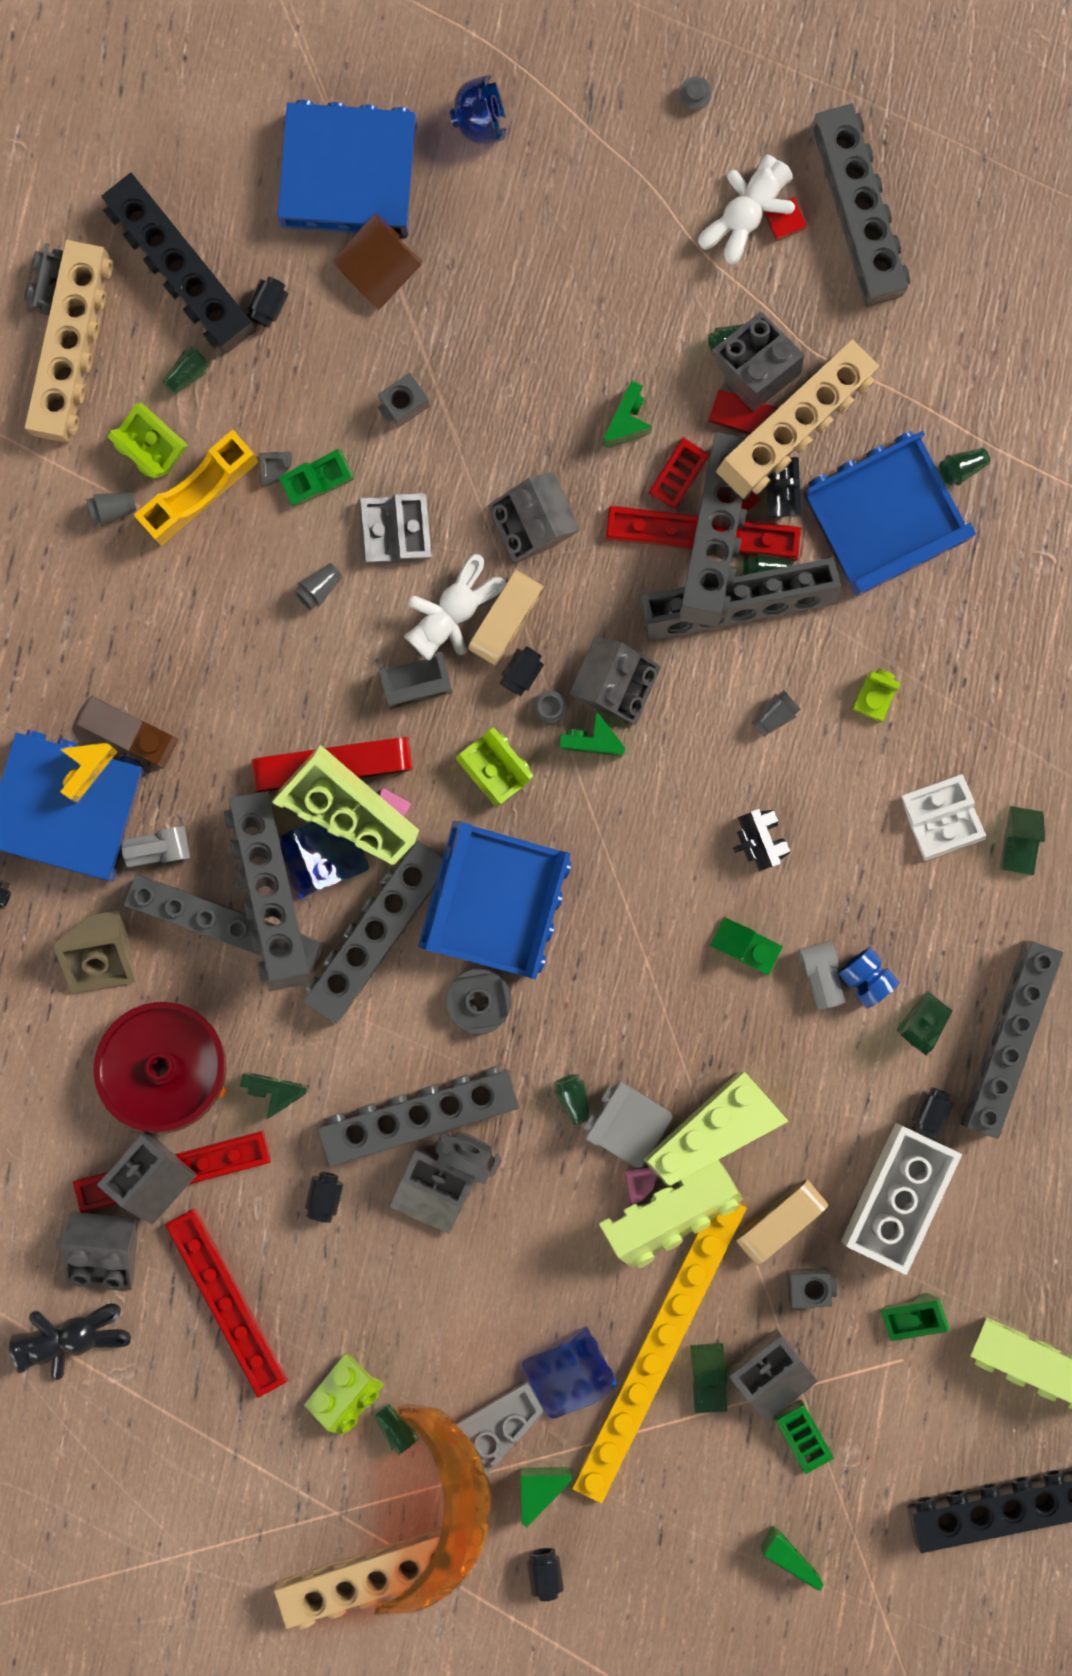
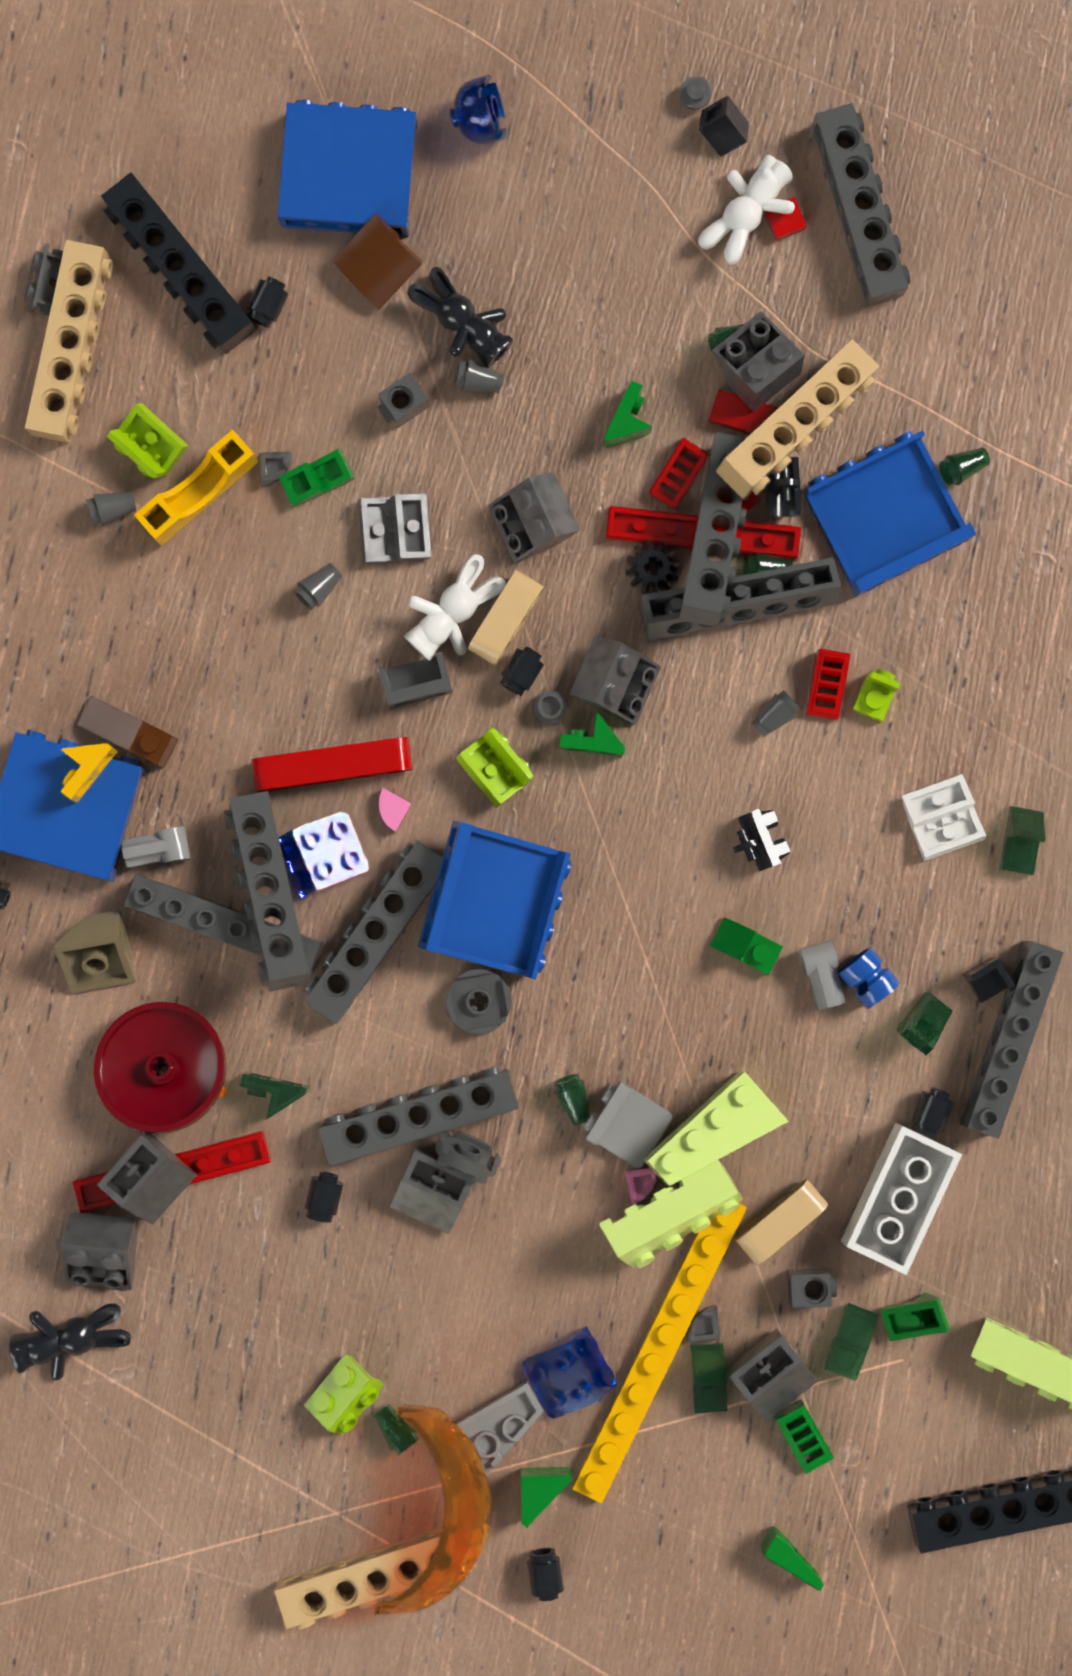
clear green cone [162,347,210,394] -> none
red tile [165,1208,288,1398] -> none
yellowish green wedge [272,745,419,865] -> none
none -> black animal [407,267,513,368]
none -> dark grey cone [454,359,503,393]
none -> black gear [625,541,680,595]
none -> flat silver tile [687,1305,720,1343]
none -> black panel [699,95,749,156]
none -> red slope [806,649,851,720]
none -> clear green slope [824,1303,879,1381]
none -> black panel [963,958,1015,1003]

